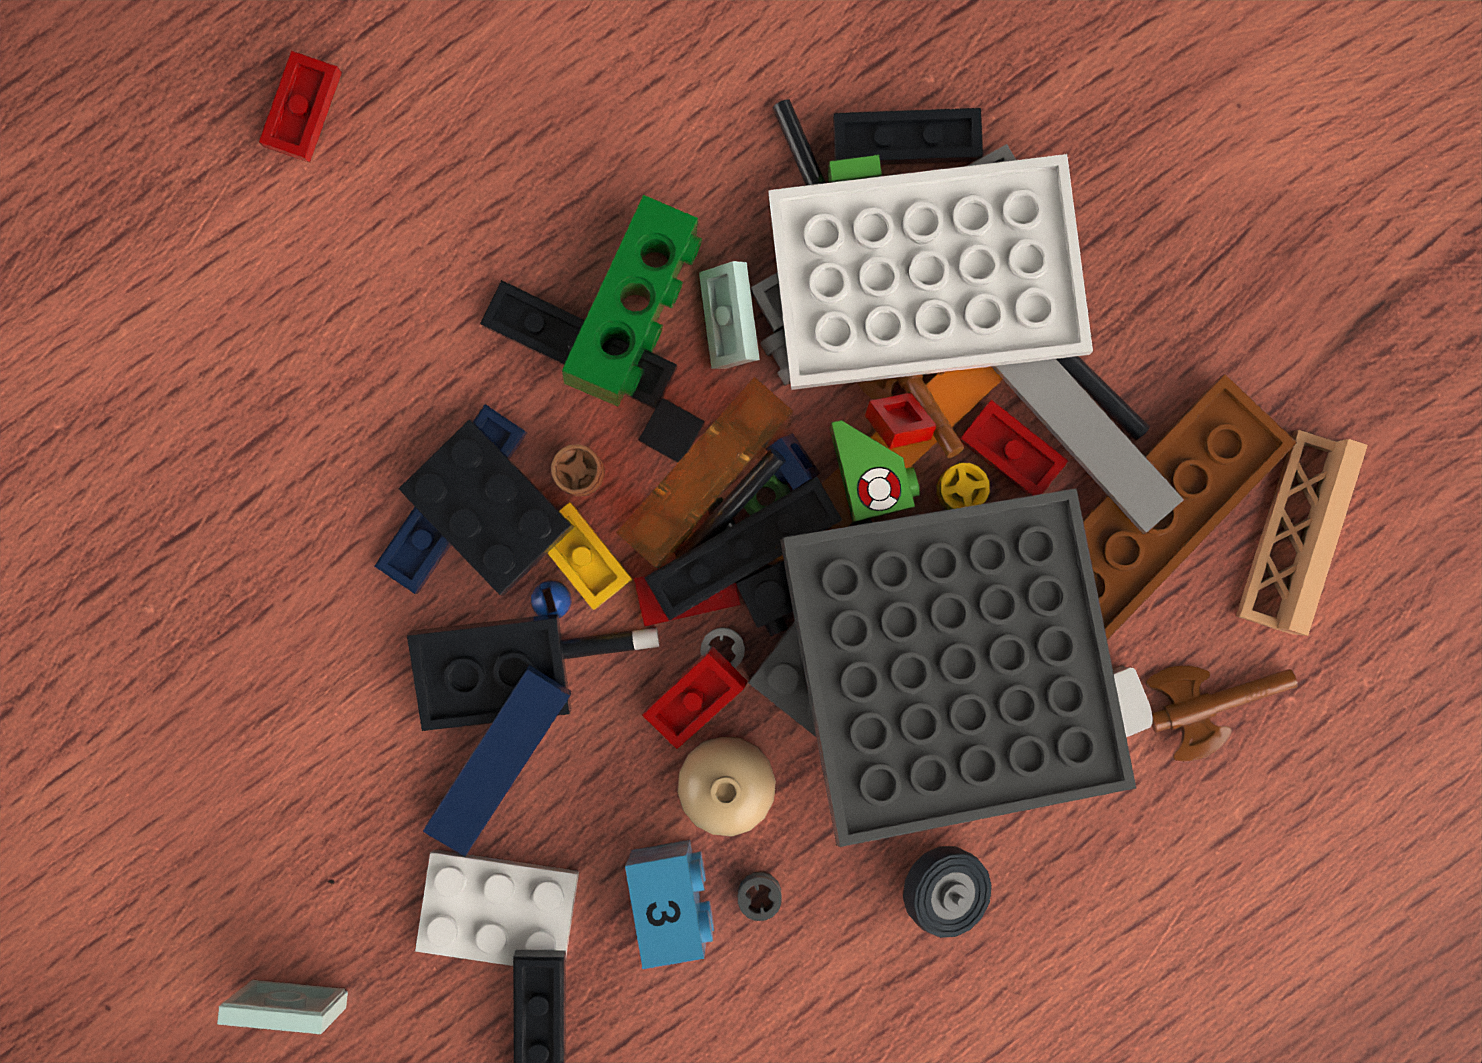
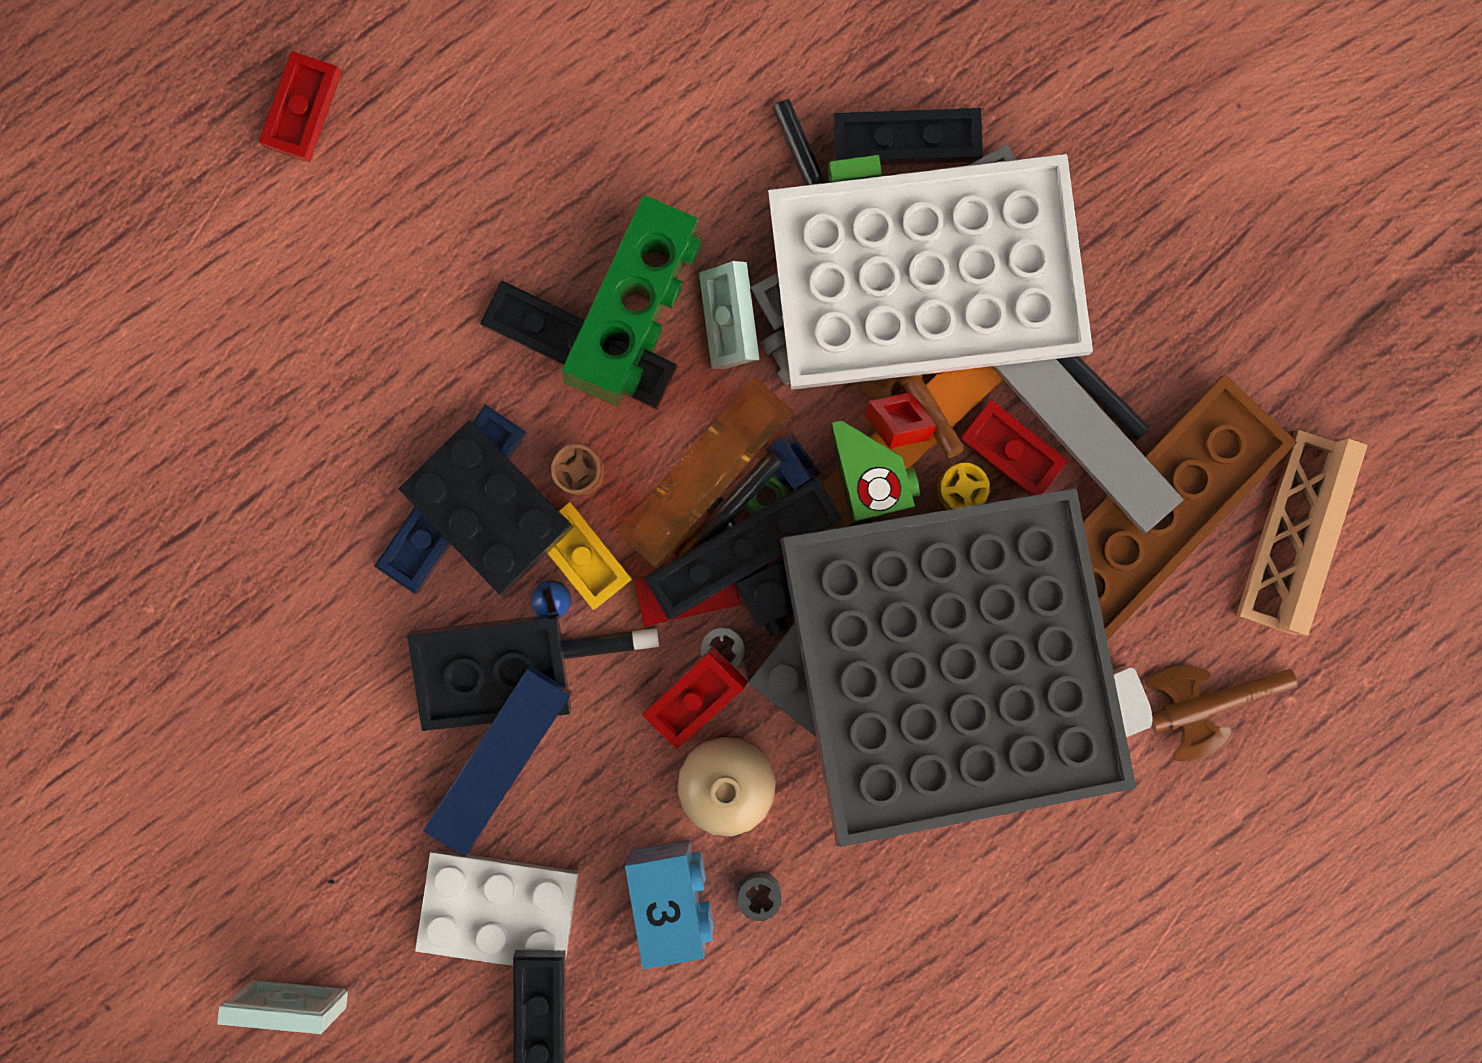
black tile [638,398,705,465] -> none
black wheel [903,846,992,938] -> none

